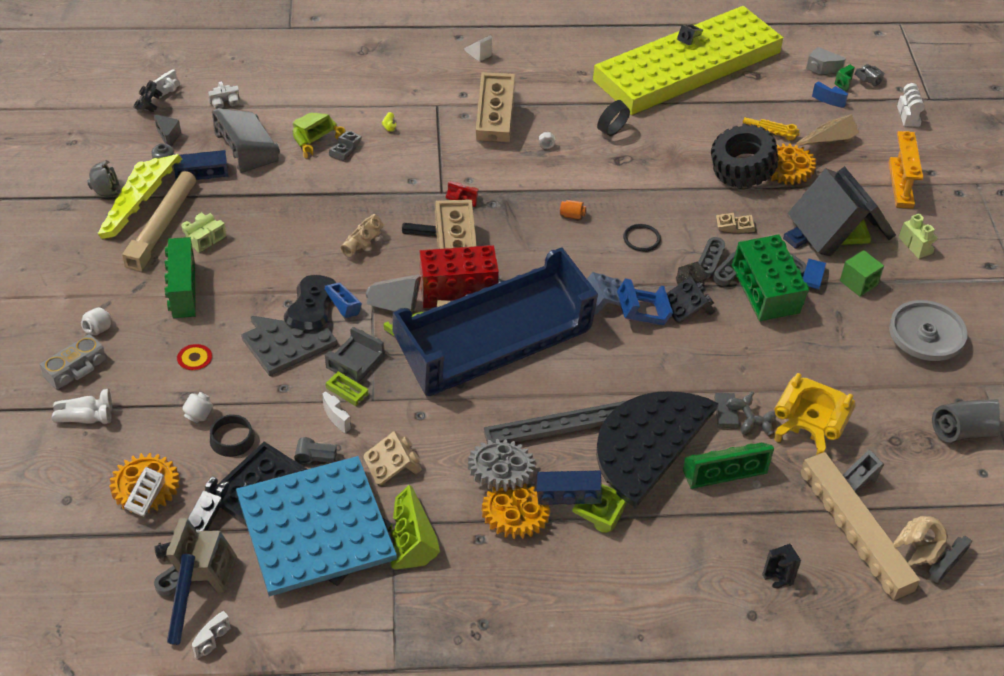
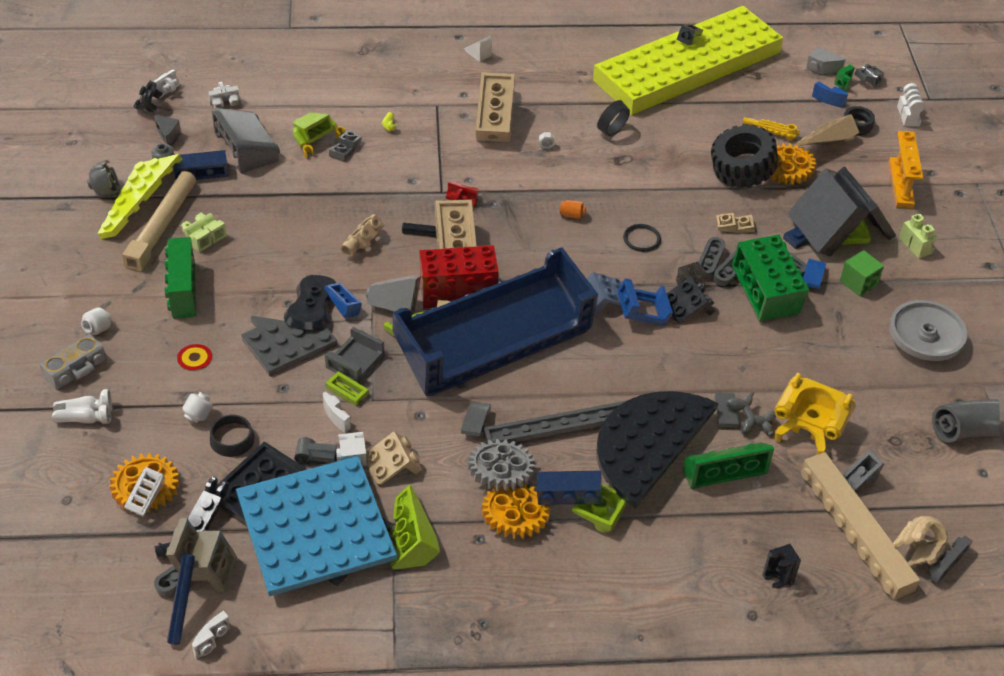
none -> white brick [336,432,367,467]
none -> dark grey slope [461,401,491,437]
none -> black tyre [843,106,875,136]

